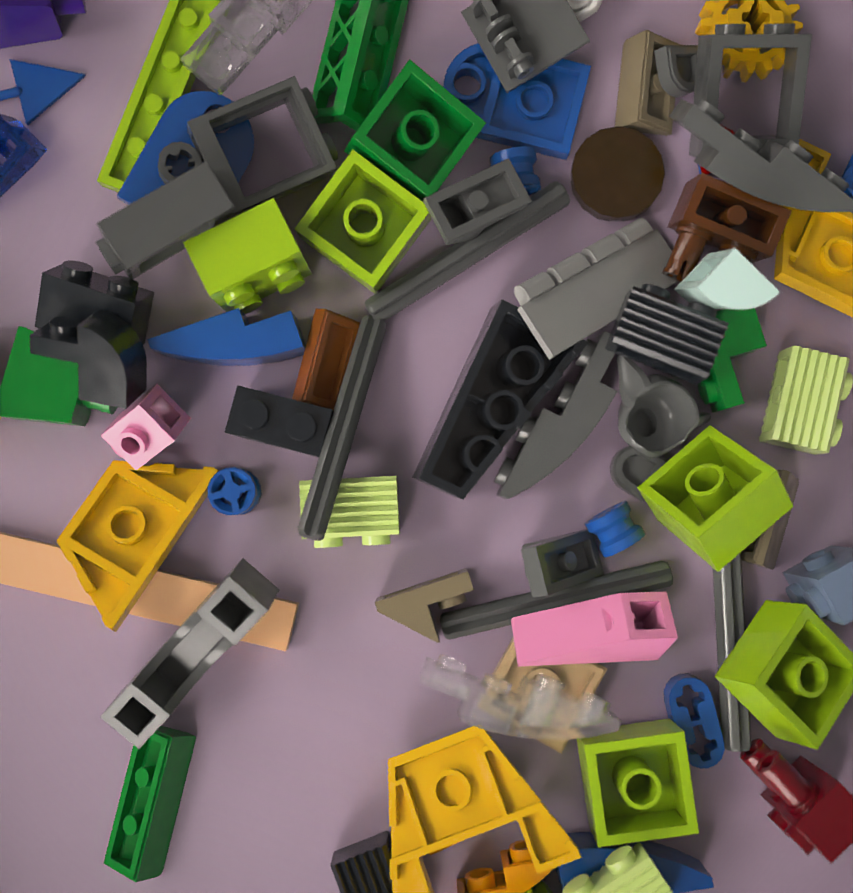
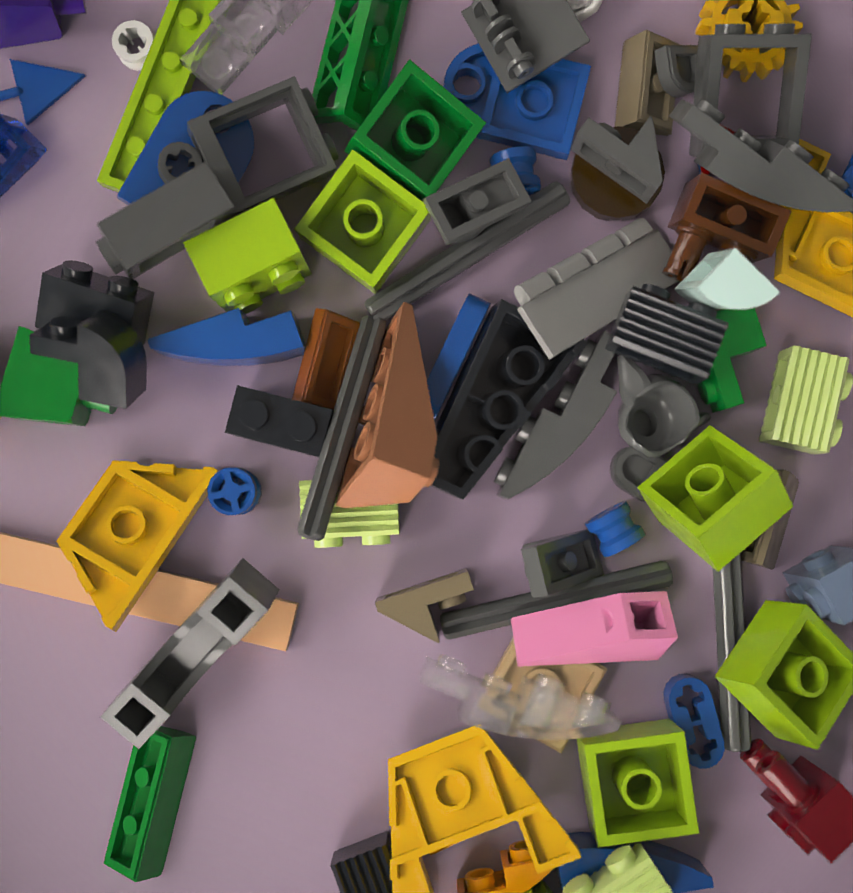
bright pink brick [101,384,191,470] -> none
none -> white bush [112,20,154,71]
none -> nougat wedge [335,302,439,508]
none -> blue beam [427,293,491,422]
none -> dark grey slope [571,116,663,204]

